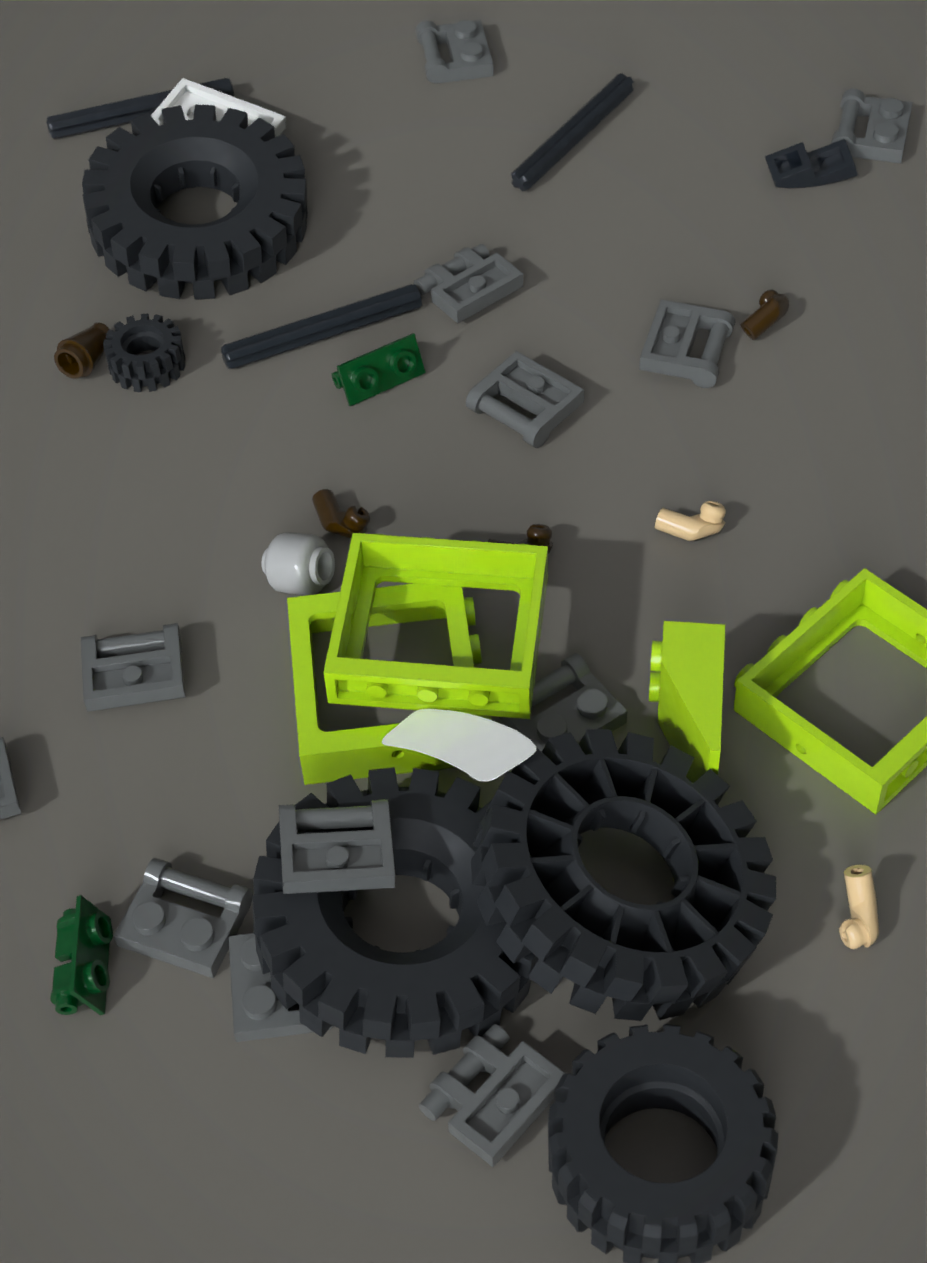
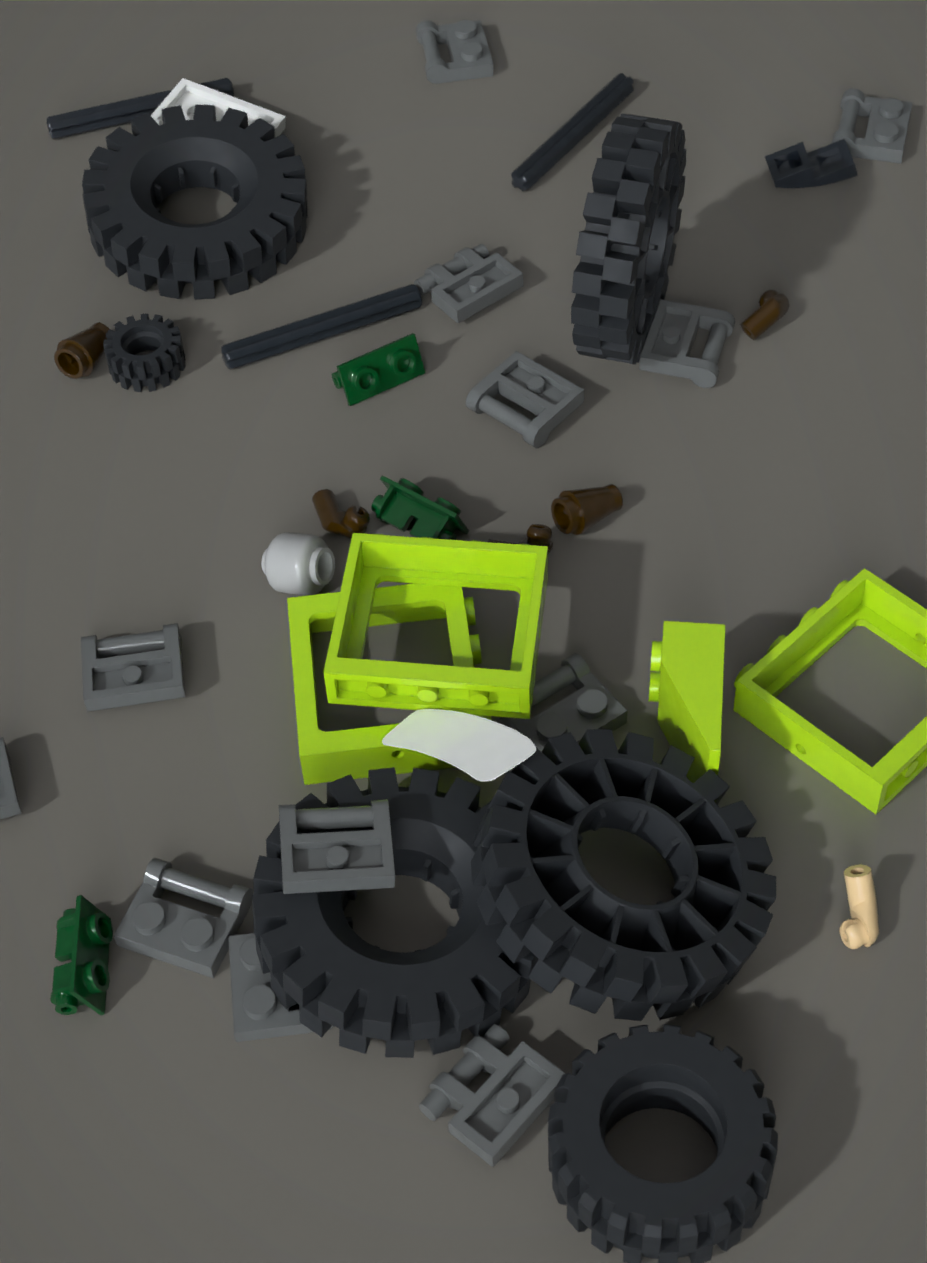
tan arm [655,501,726,541] -> none
none -> dark green hinge [371,475,469,540]
none -> dark brown cone [551,484,623,535]
none -> black tyre [571,114,686,365]

